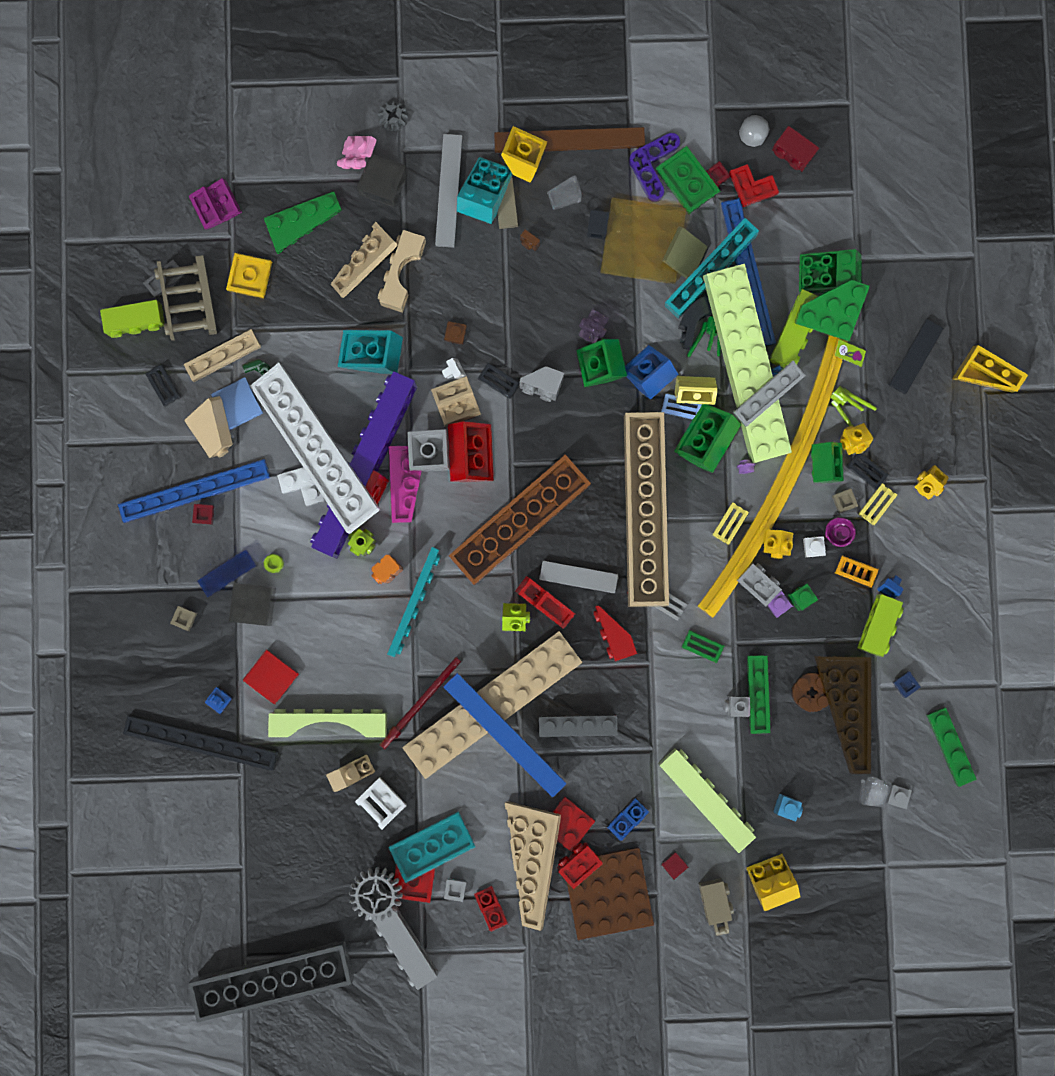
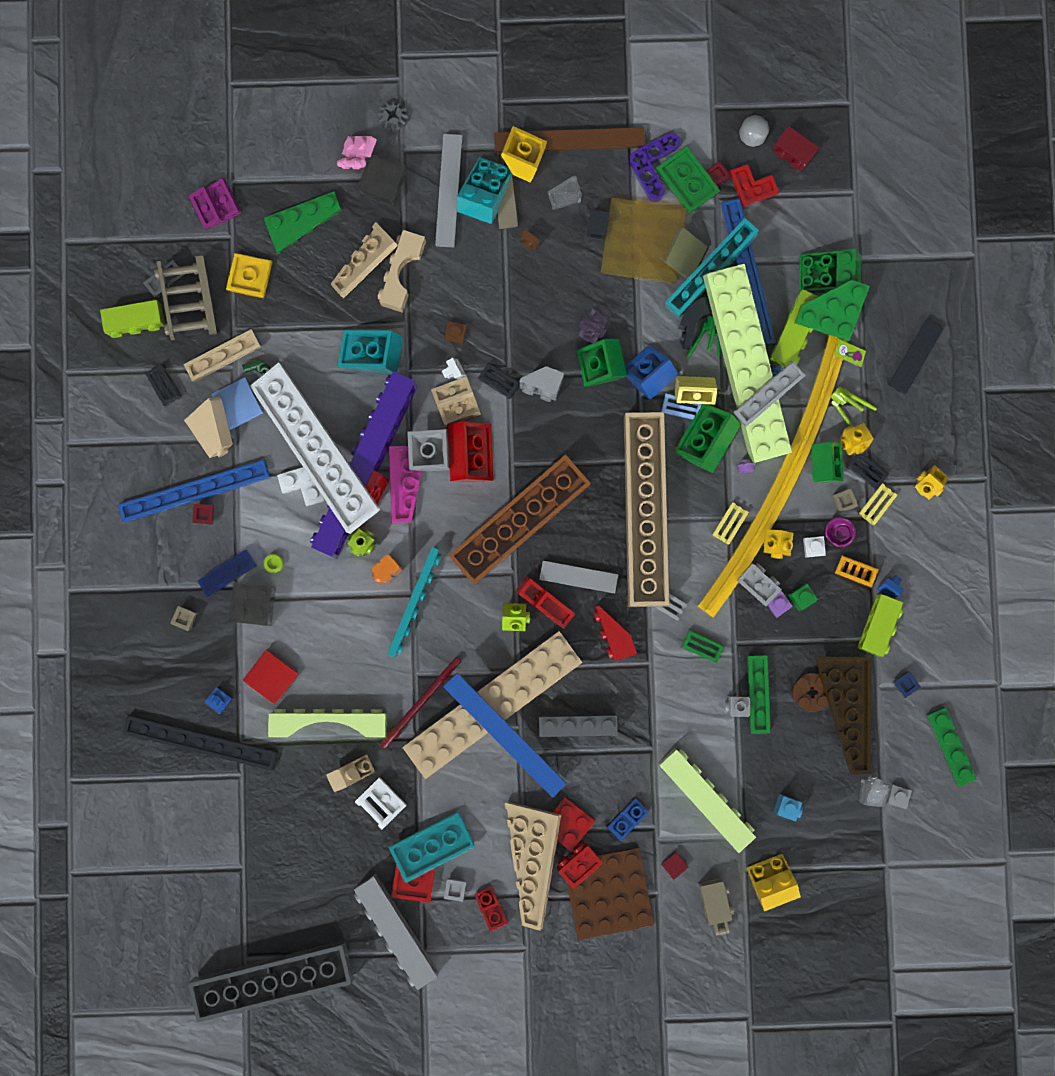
light grey gear [349,867,403,922] -> none
yellow wedge [952,345,1028,392] -> none

